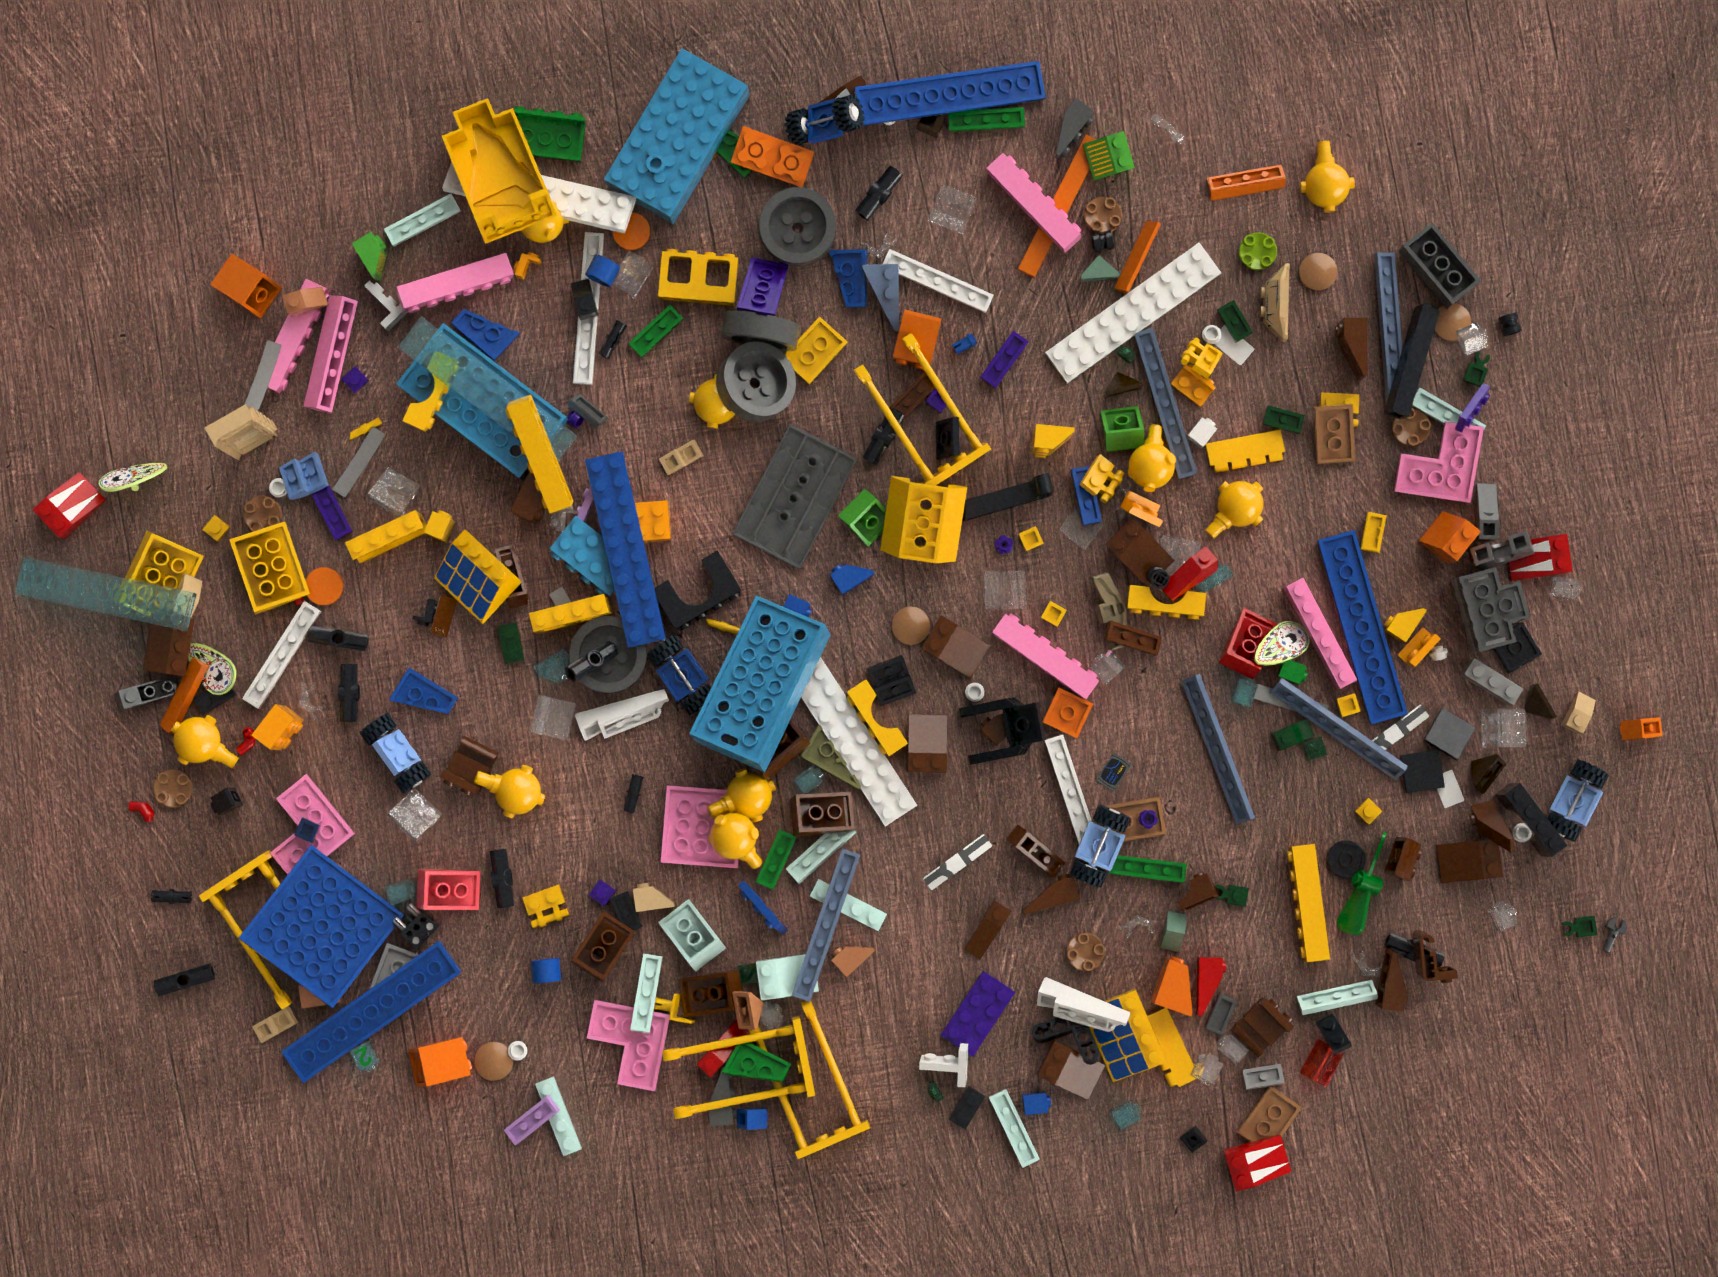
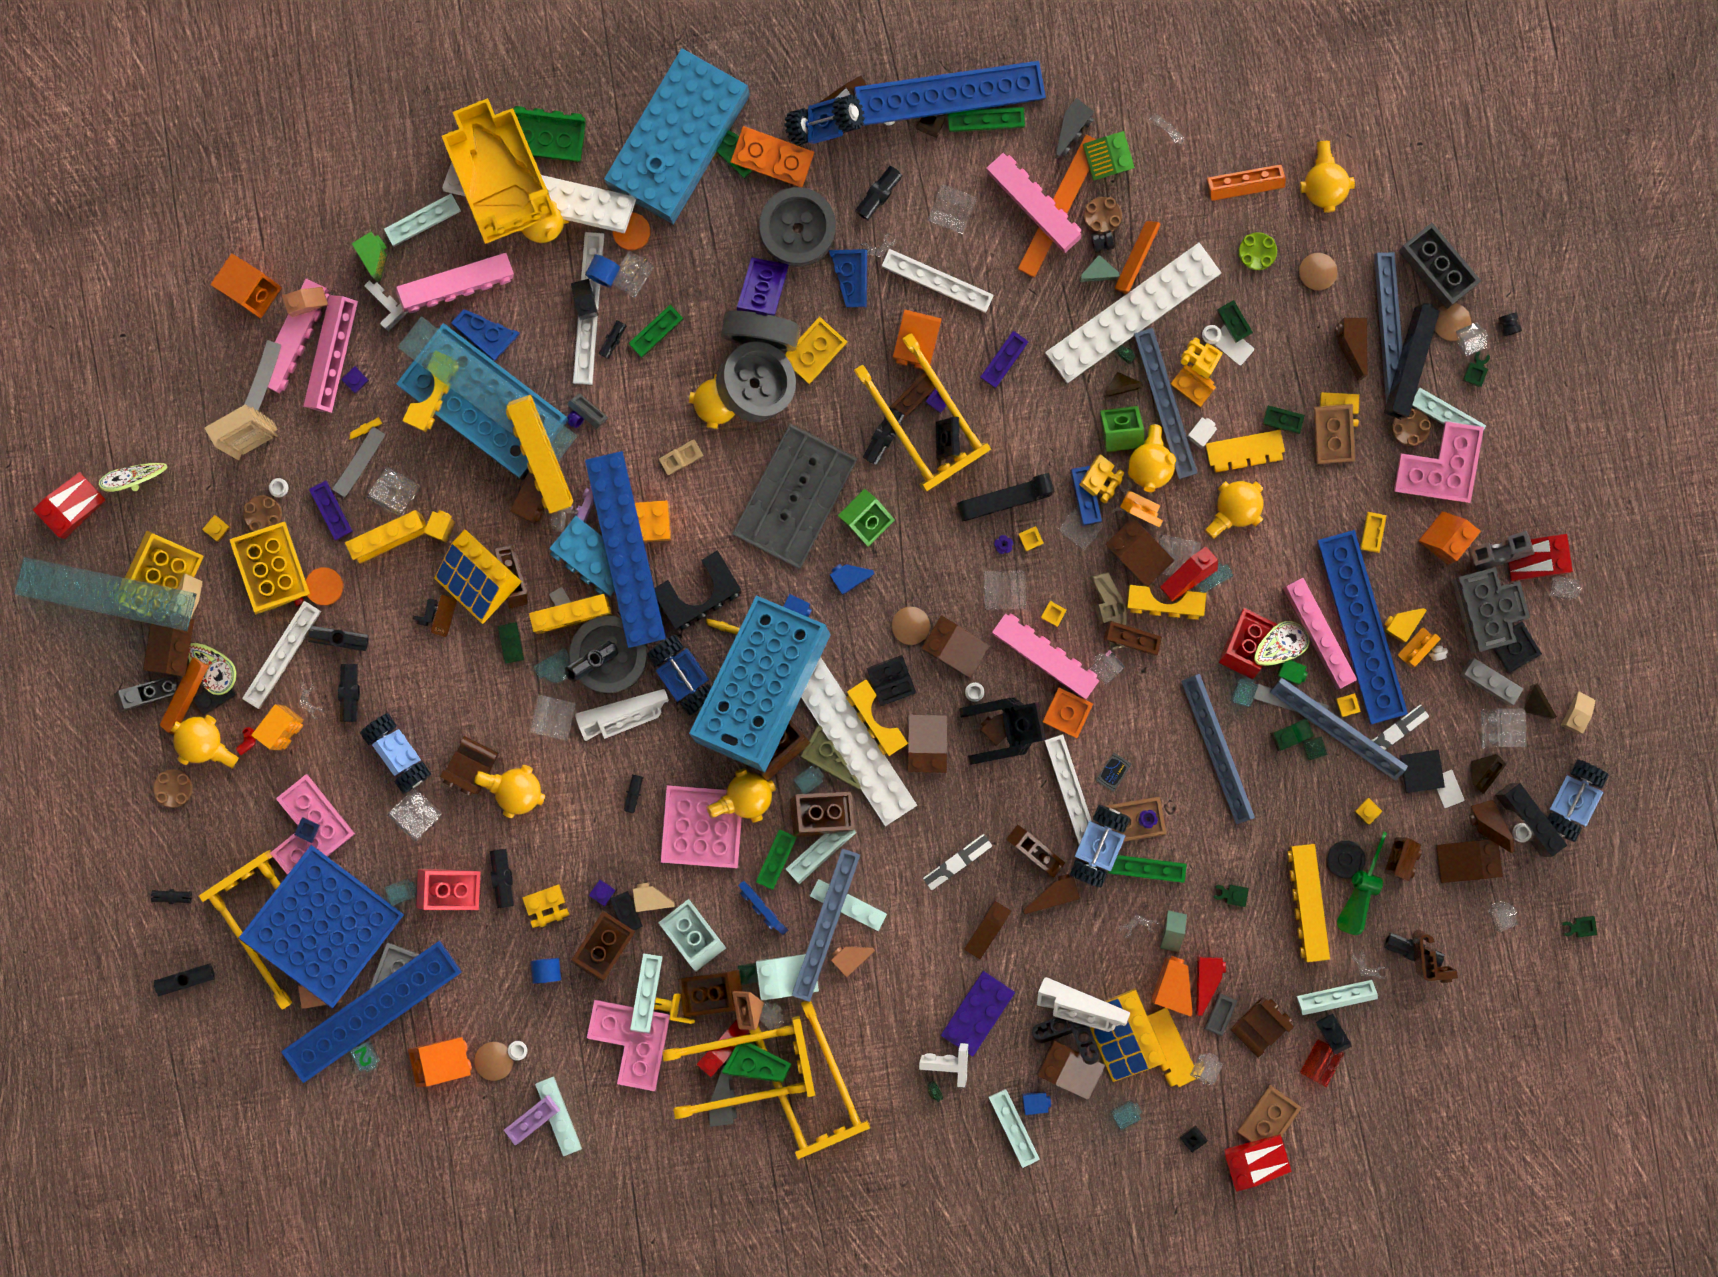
red arm [129,801,154,822] -> none
black slope [210,787,243,815] -> none
tan slope [252,1006,298,1043] -> none
medium blue slope [279,452,329,500] -> none
blue wing [389,668,458,714] -> none
black piece [393,903,439,950] -> none
light orange bracket [513,252,542,280] -> none
yellow window [658,249,739,306] -> none
yellow piece [708,813,762,869] -> none
blue brick [737,1107,768,1130] -> none
sand blue wing [861,264,899,331] -> none
yellow slope [880,476,967,564] -> none
black plate [949,1085,985,1130] -> none
blue pin [952,333,977,355] -> none
yellow slope [1030,424,1075,458] -> none
medium nougat dish [1066,933,1105,971] -> none
black wheel [1146,566,1169,589] -> none
reddish brown arch [1177,872,1219,911] -> none
clear brick [1217,1034,1249,1065] -> none
light grey plate [1242,1064,1284,1090] -> none
tan wedge [1260,263,1290,342] -> none
reddish brown slope [1375,948,1408,1011] -> none
tile [1423,708,1476,761] -> none
dark purple plate [1455,383,1490,433] -> none
slope [1474,483,1499,542] -> none
dark grey bar [1603,917,1627,953] -> none
orange slope [1620,717,1662,740] -> none

